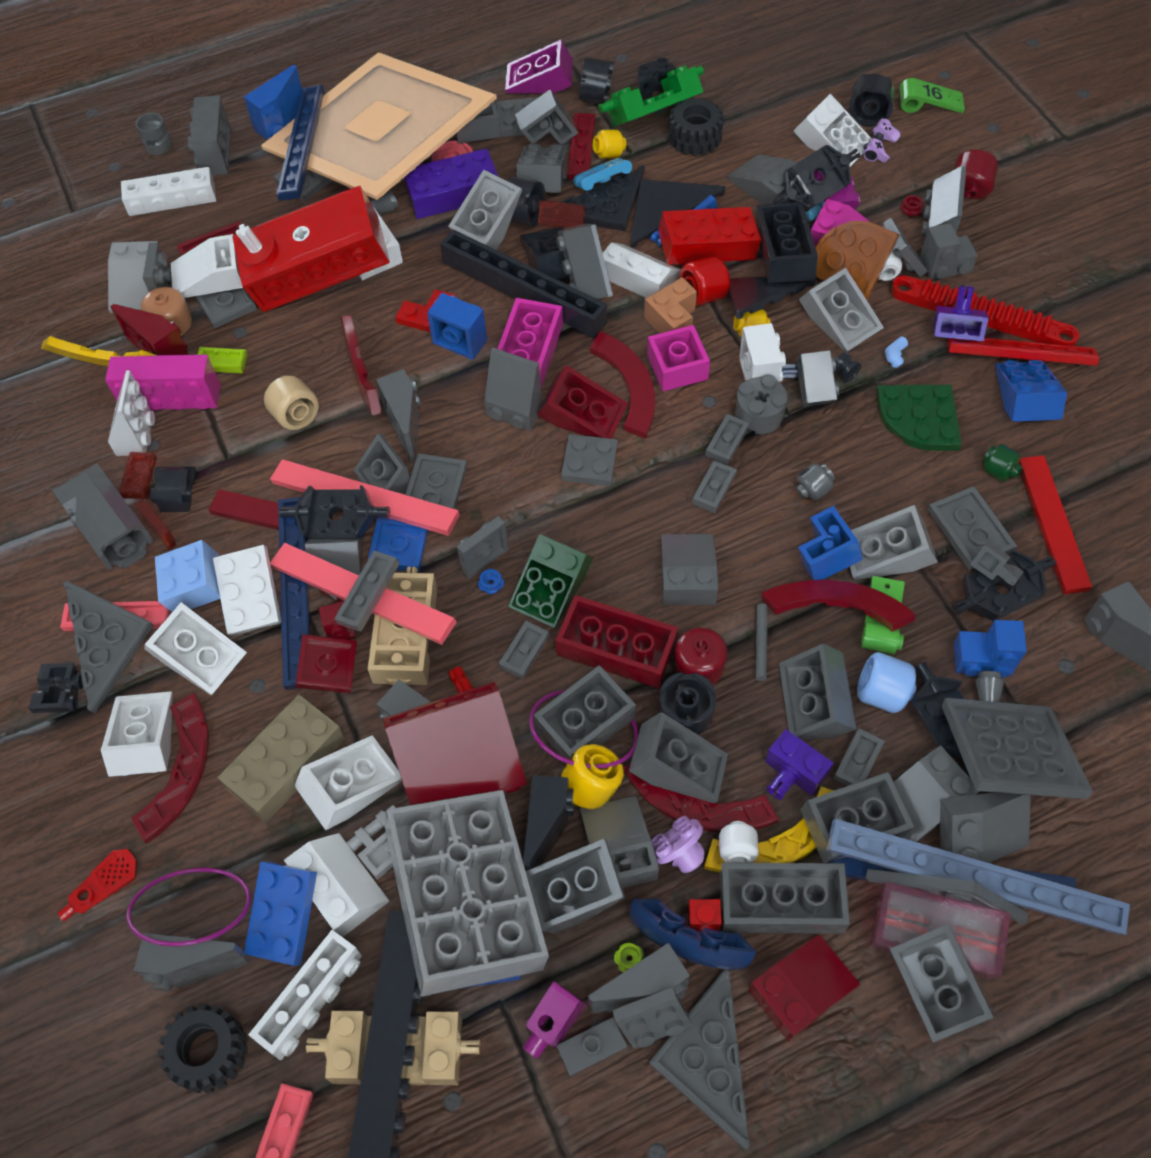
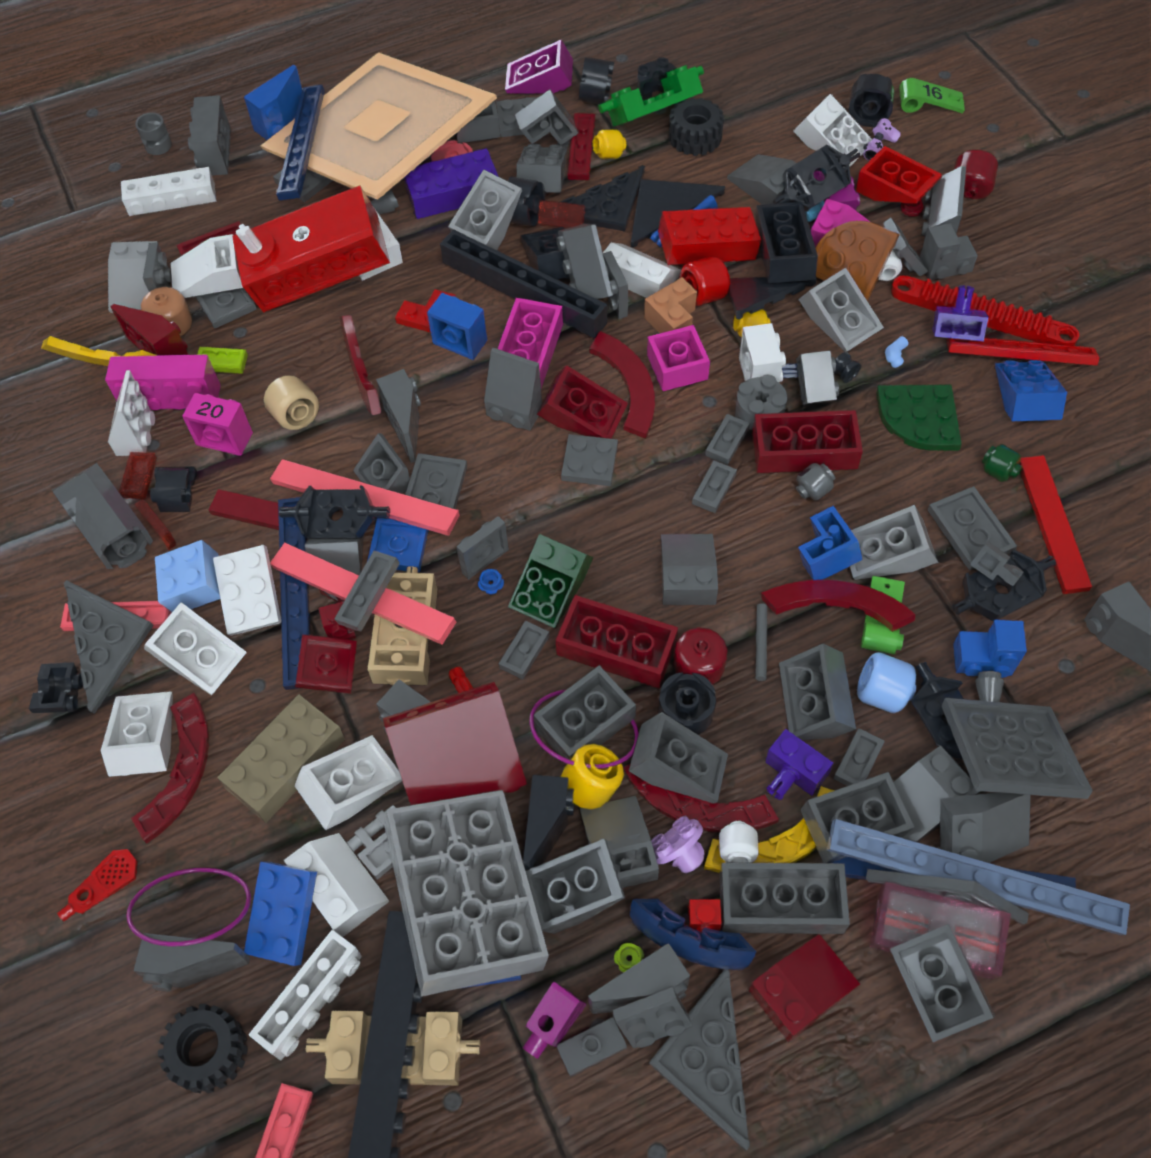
dark azure plate [573,158,632,191] -> none
none -> dark pink brick [182,393,253,456]
none -> dark grey plate [603,251,628,319]
none -> dark red brick [752,410,863,473]
none -> red slope [856,146,942,203]

